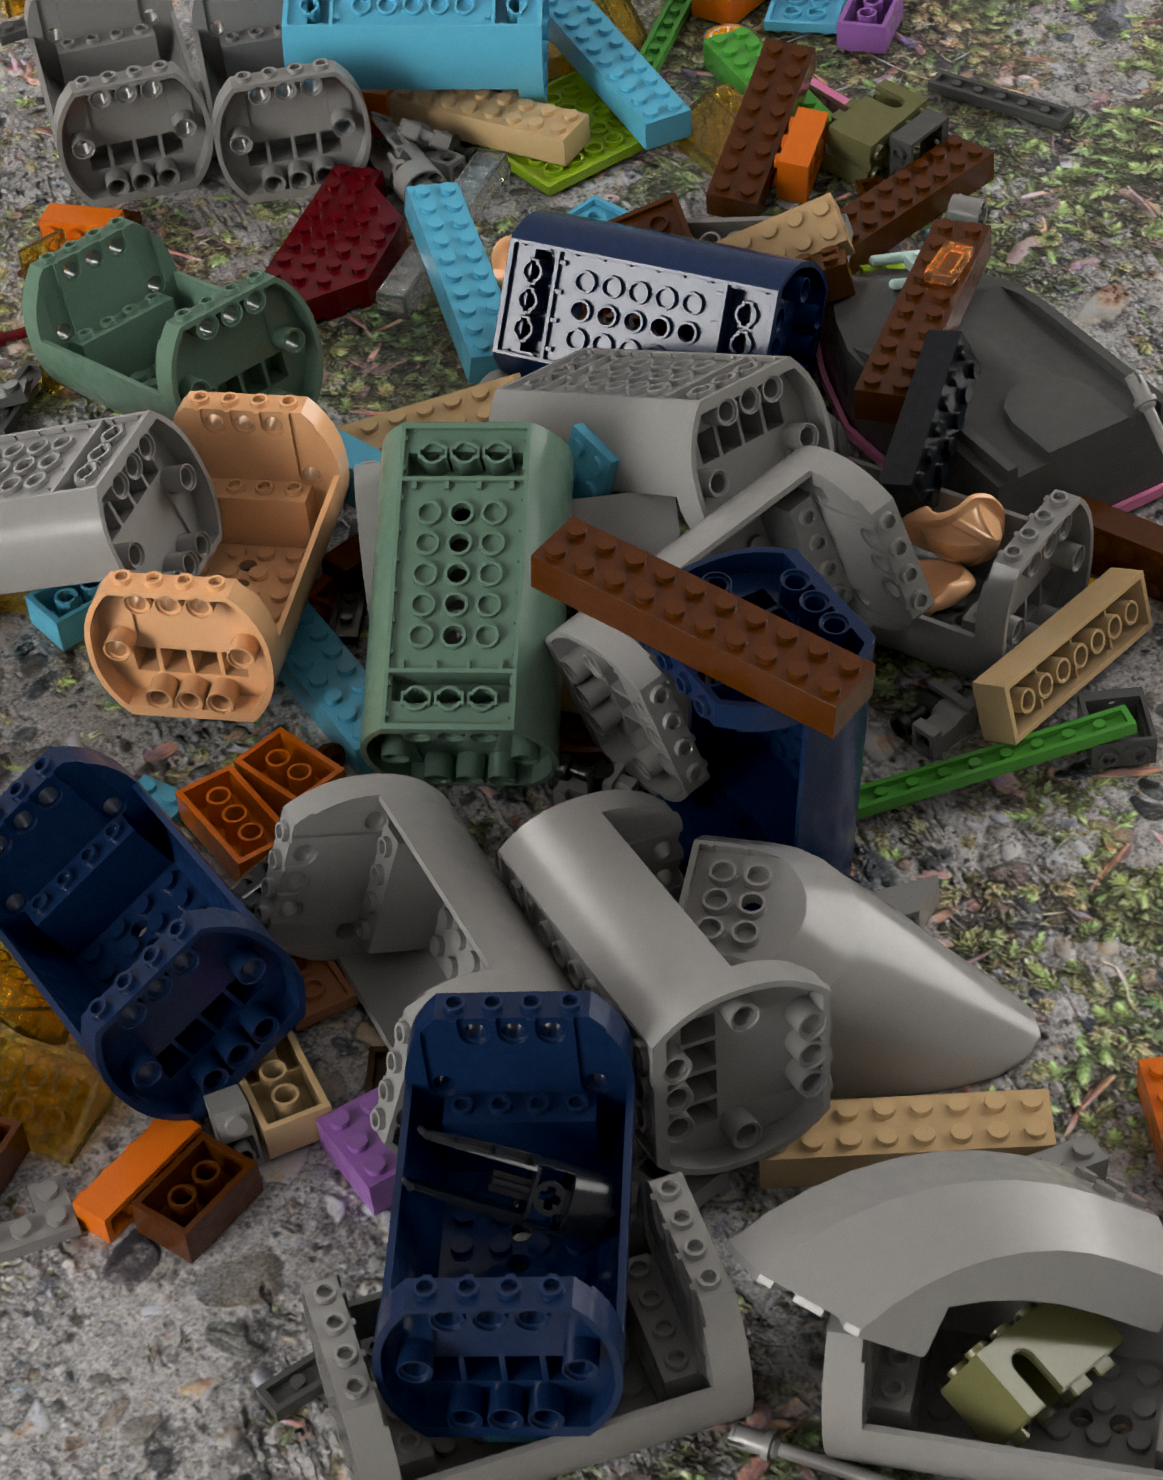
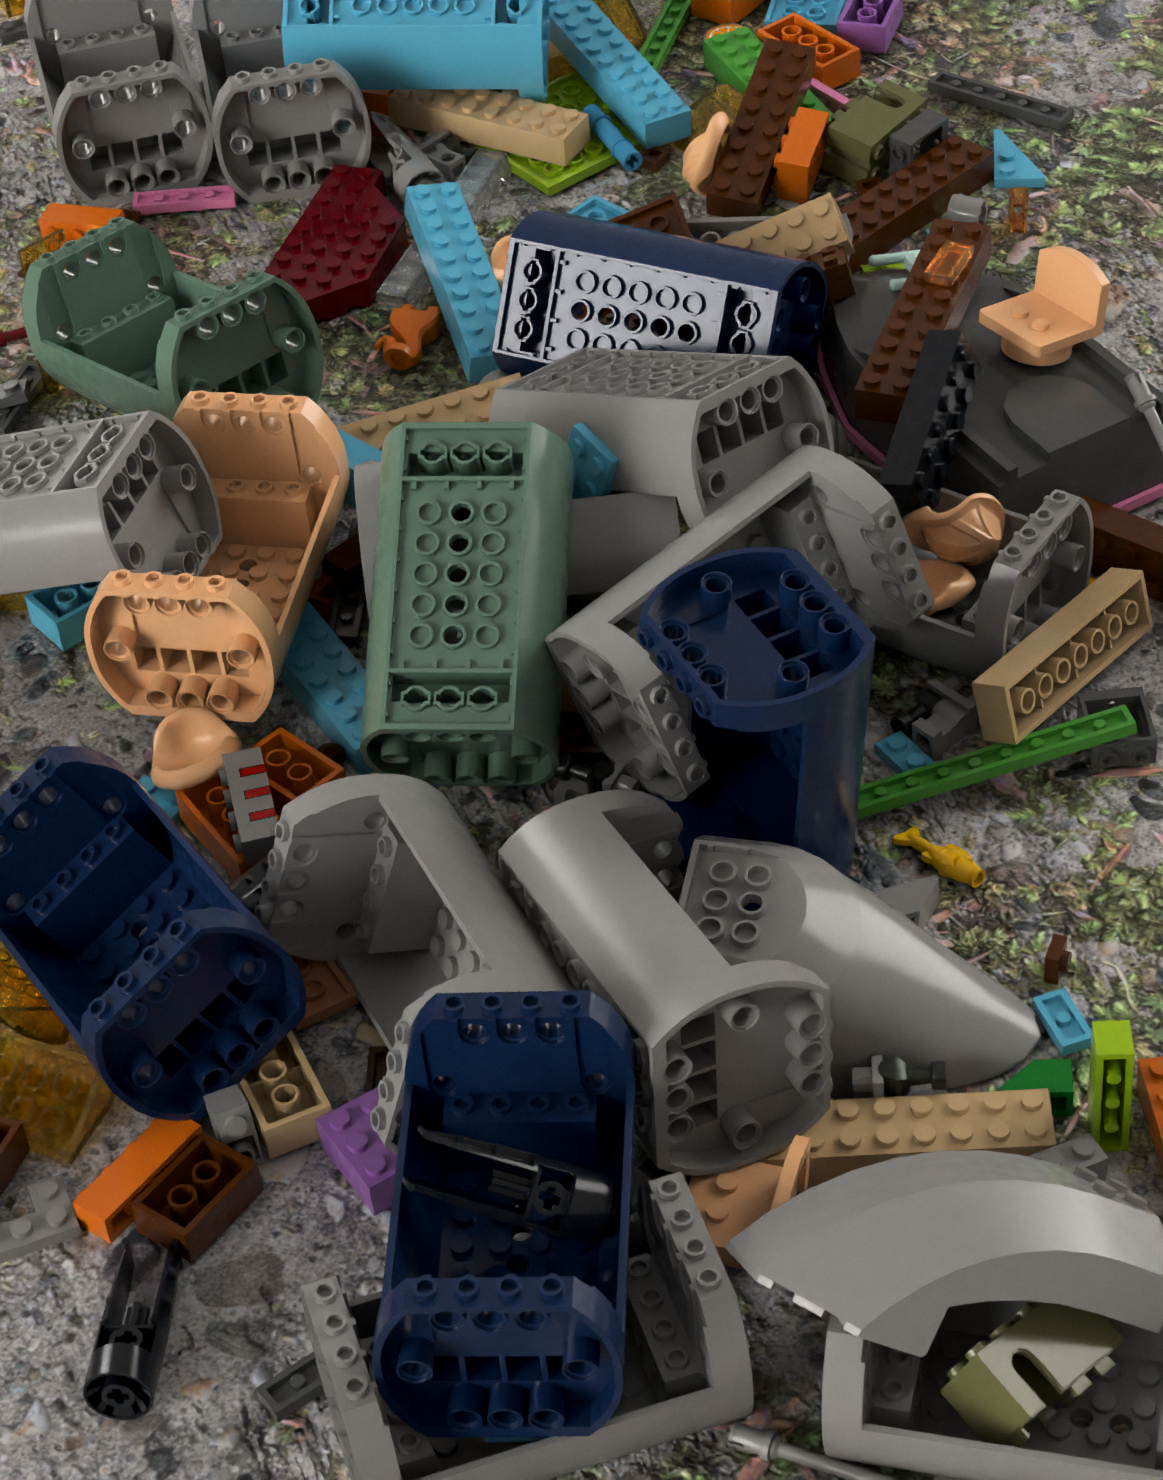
light grey bar [397,118,452,152] -> none
reddish brown brick [531,516,876,738] -> none
none -> black piece [83,1238,183,1420]
none -> bright pink plate [132,185,237,216]
none -> light nougat piece [150,707,242,790]
none -> light grey brick [218,747,278,866]
none -> orange hips [373,304,442,370]
none -> dark azure piece [582,104,642,171]
none -> reddish brown plate [639,146,671,172]
none -> light nougat piece [682,111,731,197]
none -> light nougat piece [688,1135,811,1268]
none -> orange brick [756,12,861,89]
none -> hips [852,1055,947,1099]
none -> medium azure plate [874,730,935,774]
none -> yellow animal [892,826,985,888]
none -> light nougat piece [978,245,1110,366]
none -> medium azure wing [994,129,1046,188]
none -> green slope [1000,1058,1074,1116]
none -> clear orange piece [1009,186,1029,233]
none -> medium azure plate [1032,988,1091,1056]
none -> reddish brown plate [1044,934,1072,985]
none -> lime brick [1087,1020,1135,1152]

